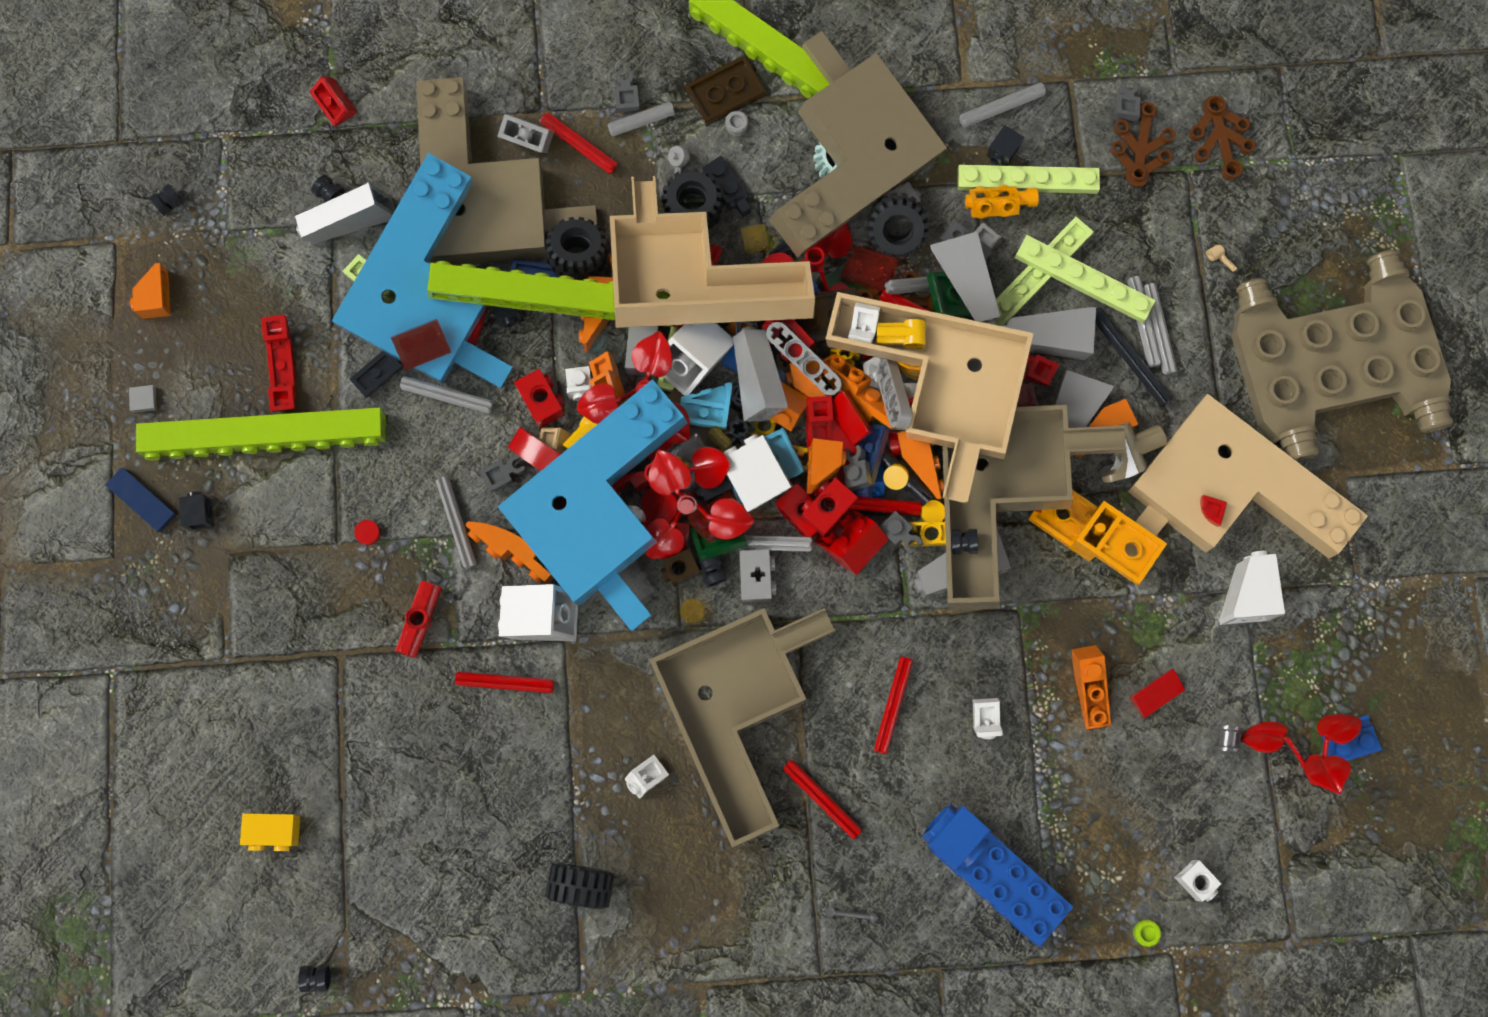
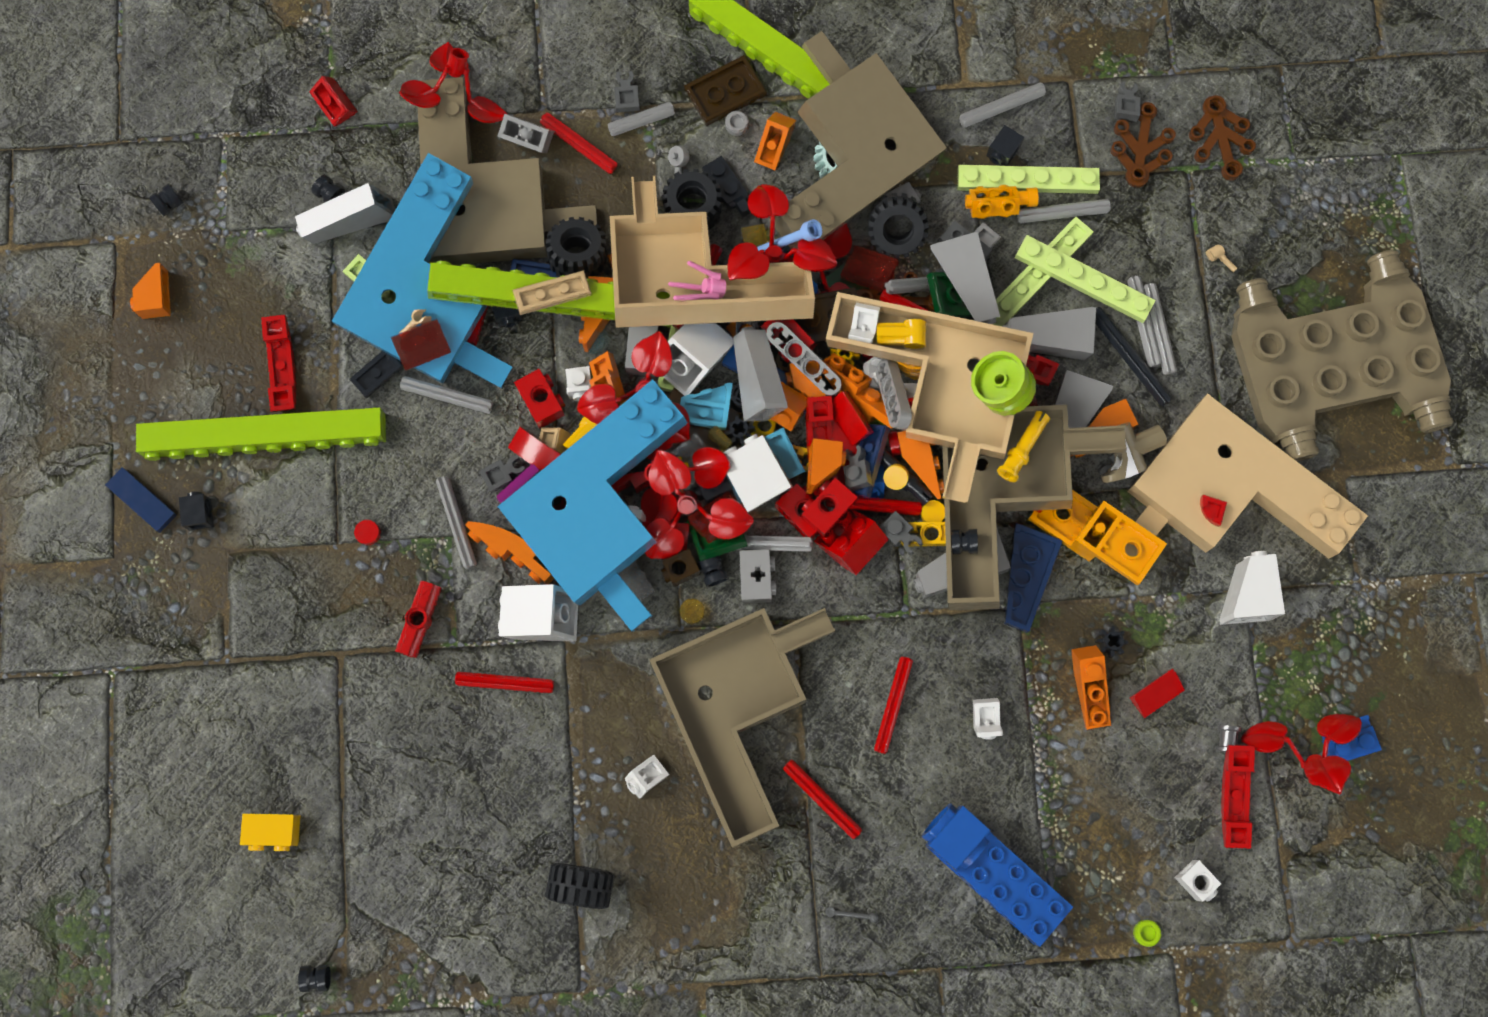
light grey tile [129,385,157,413] -> none
none -> red plant [399,42,507,123]
none -> tan hand [399,309,431,337]
none -> magenta tile [496,464,539,504]
none -> tan tile [513,271,591,315]
none -> bright pink plant [668,261,726,300]
none -> red plant [727,184,837,281]
none -> orange slope [754,111,797,170]
none -> light blue piece [757,219,822,251]
none -> lime wheel [971,351,1036,416]
none -> yellow pin [997,411,1050,482]
none -> dark blue wing [1004,523,1062,633]
none -> light grey axle [1017,199,1111,223]
none -> black gear [1095,626,1129,658]
none -> red slope [1221,745,1255,849]

